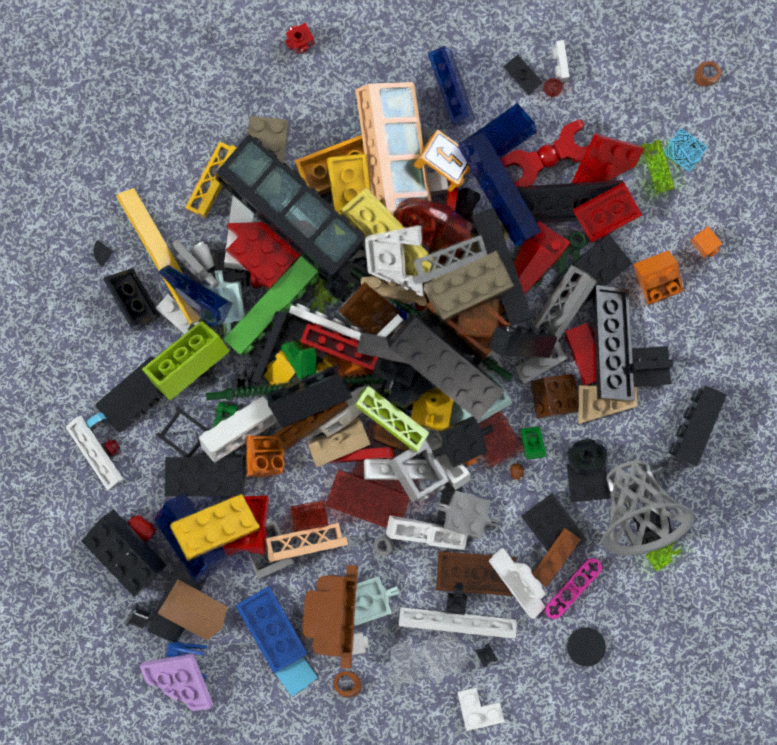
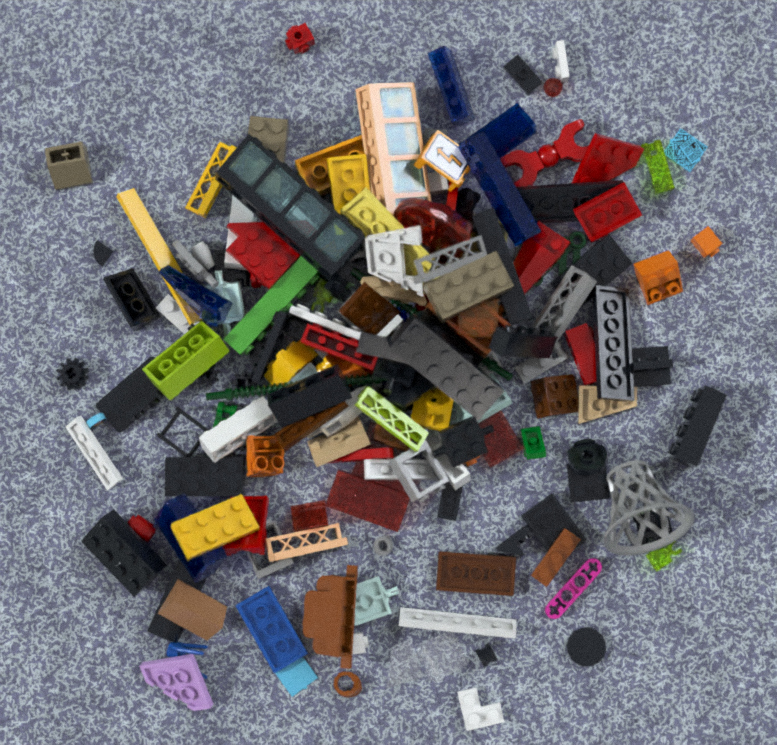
dark red plate [103,438,120,457] -> none
black piece [125,603,150,629] -> none
green slope [281,340,316,380] -> none
white slope [386,515,468,550] -> none
light grey plate [435,491,498,539] -> none
black plate [445,582,467,615] -> none
white bracket [489,548,546,619] -> none
dark orange plate [510,462,524,481] -> none
dark orange piece [695,61,721,87] -> none
none -> dark tan slope [44,141,93,190]
none -> black gear [56,358,89,390]
none -> black slope [495,525,532,556]

